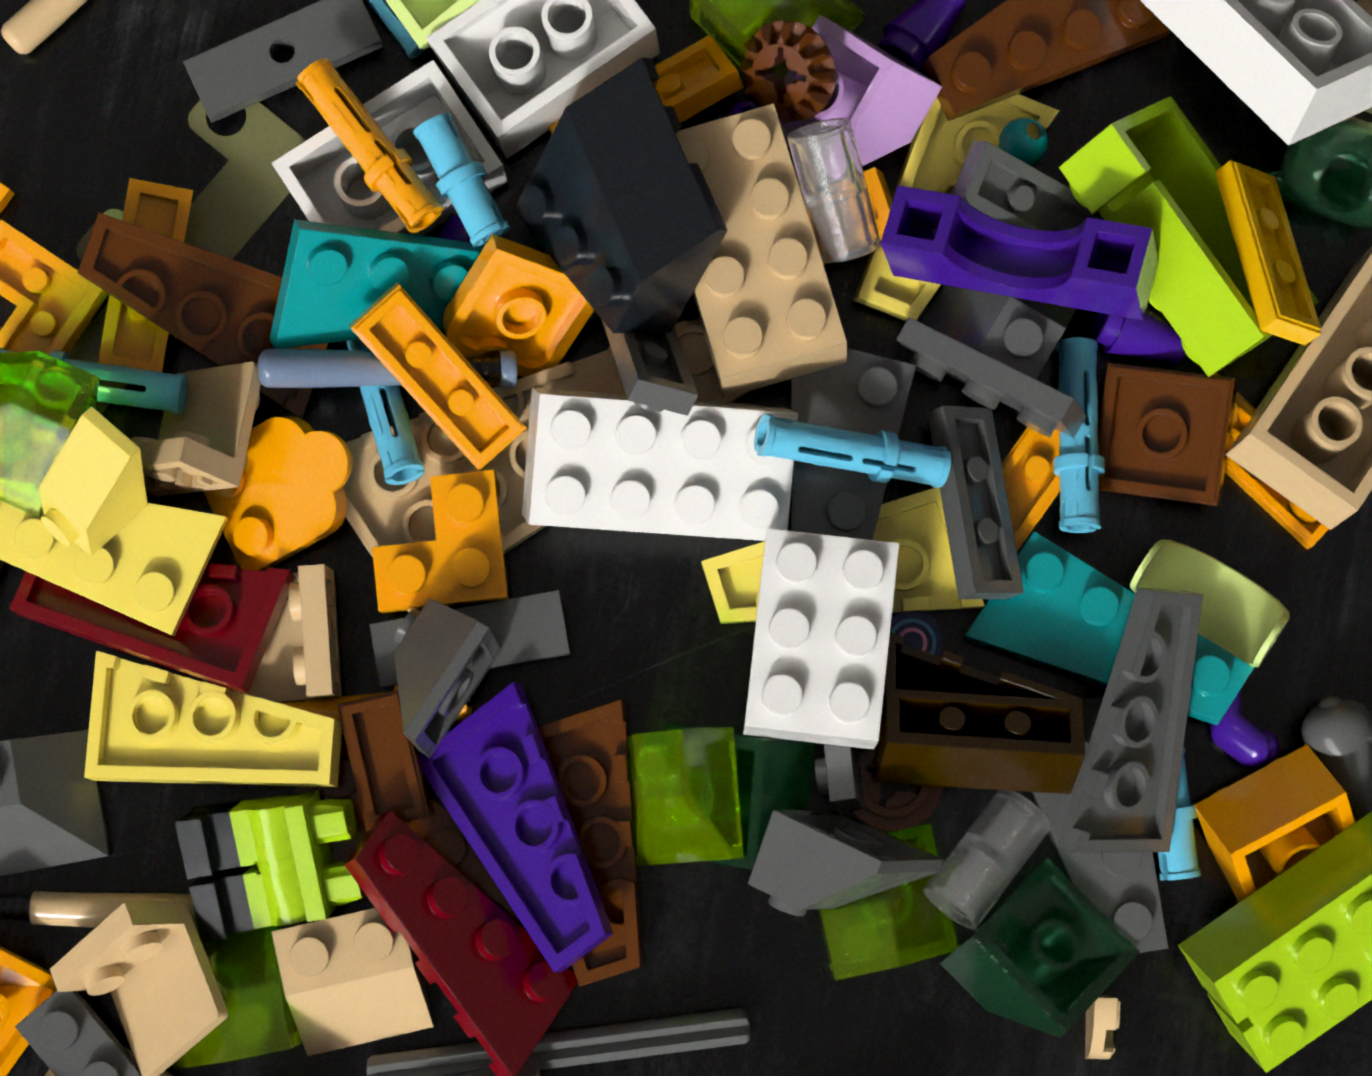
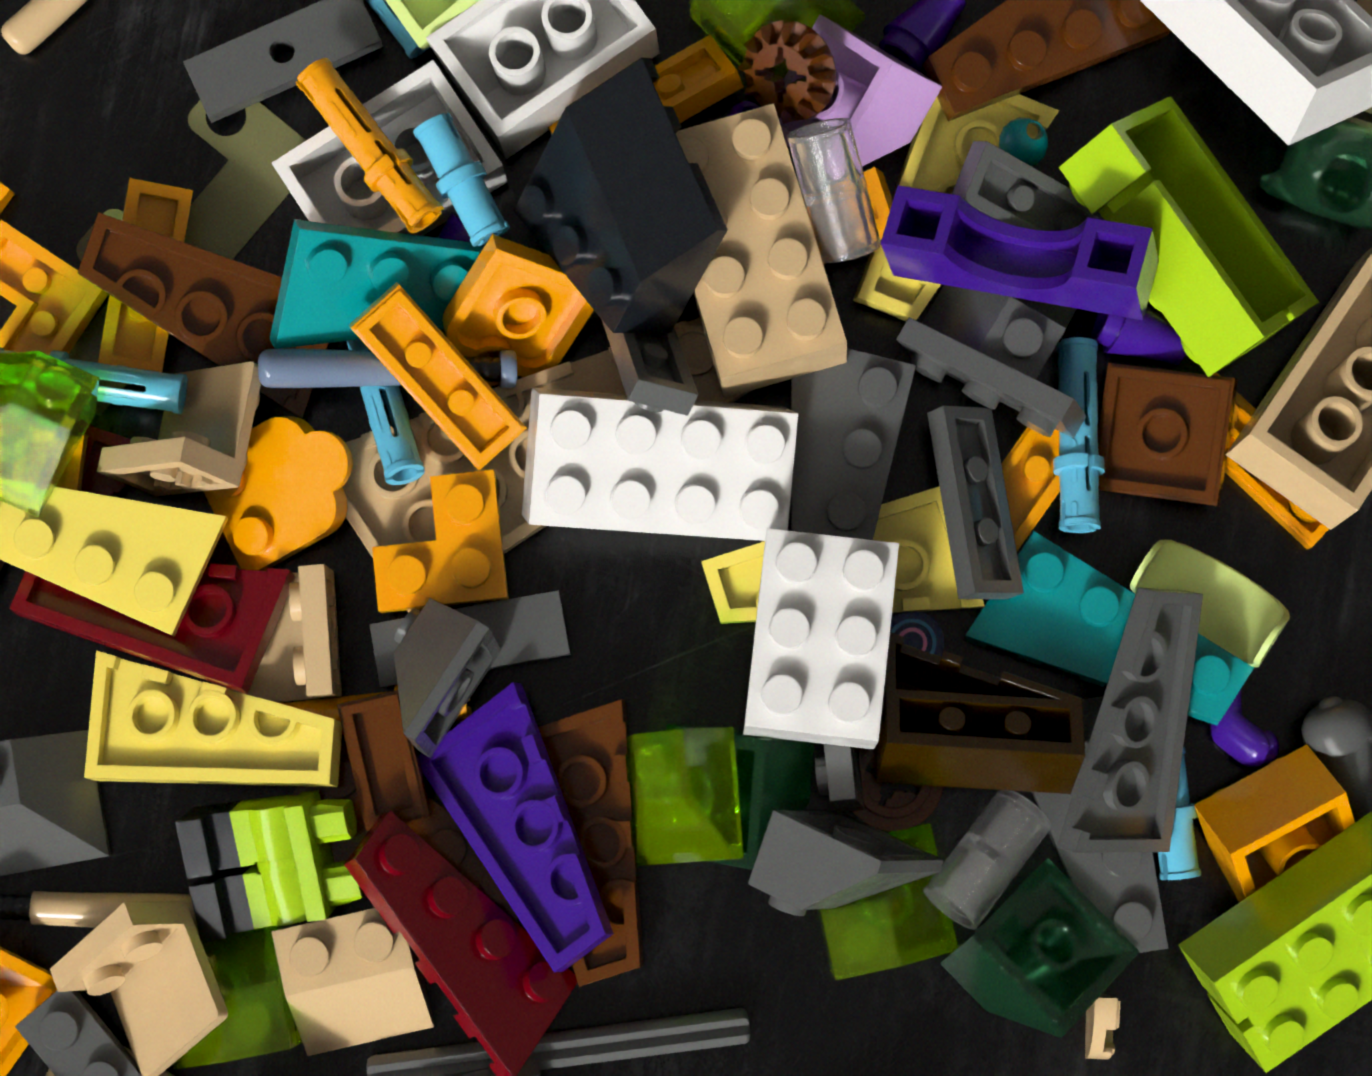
light yellow slope [38,406,148,557] -> none
medium azure pin [754,414,951,488] -> none
yellow tile [1215,160,1322,346] -> none

